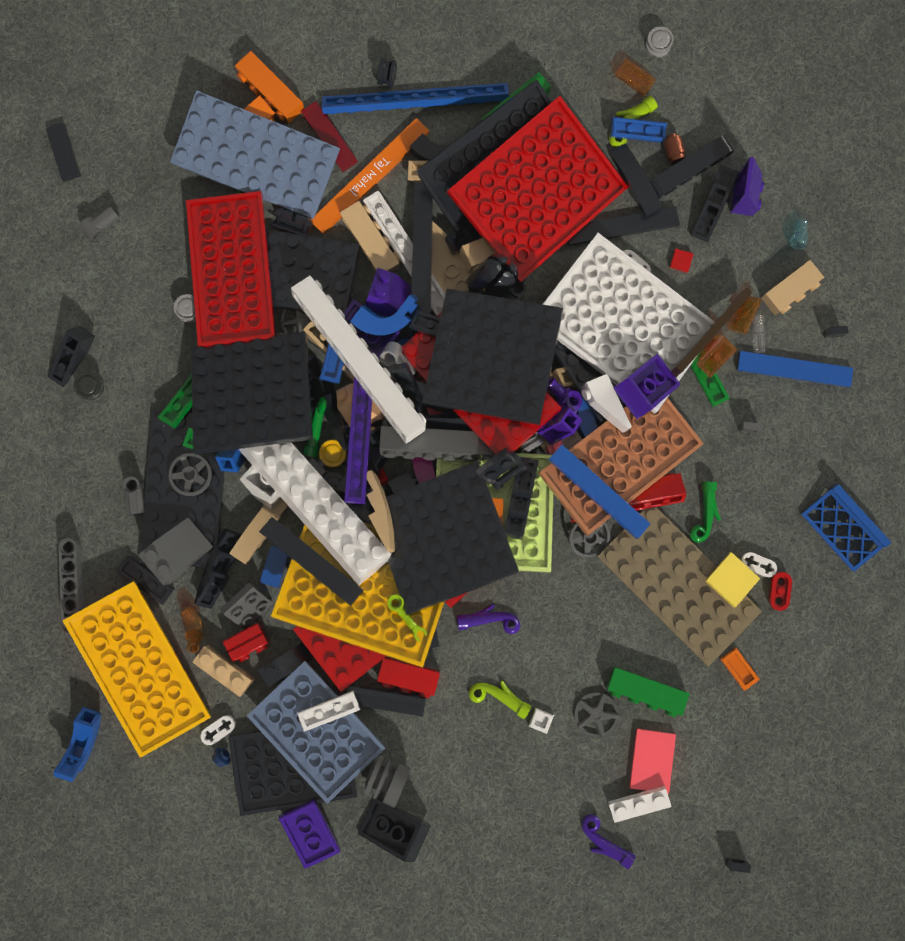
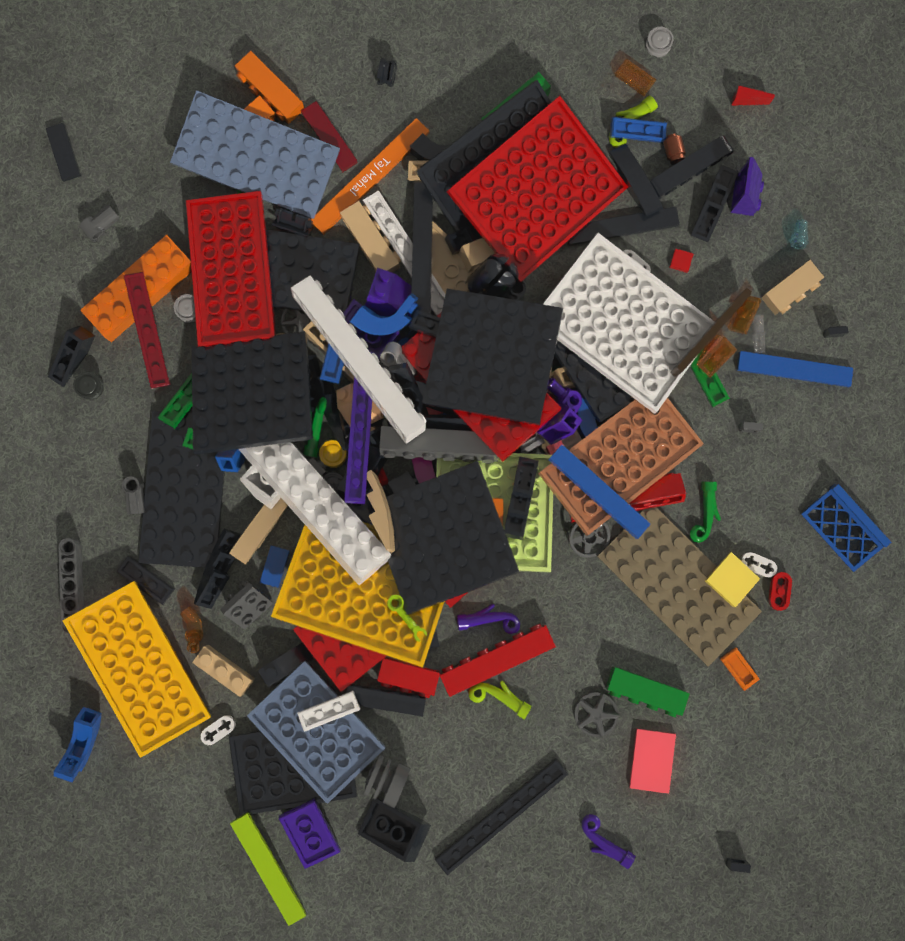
dark grey slope [138,517,214,585] -> none
dark grey wheel [168,453,212,496] -> none
dark blue plate [212,748,231,767] -> none
red brick [223,622,270,663] -> none
black tile [259,517,364,606] -> none
blue plate [322,83,509,114] -> none
black plate [476,447,529,490] -> none
white tile [528,708,554,734] -> none
white slope [582,374,632,433] -> none
white plate [608,786,671,823] -> none
dark purple slope [613,353,681,419] -> none
none -> orange brick [80,235,192,342]
none -> dark red tile [123,272,170,389]
none -> lime tile [230,812,306,926]
none -> black tile [435,758,569,875]
none -> red brick [440,623,556,697]
none -> red slope [731,85,775,106]

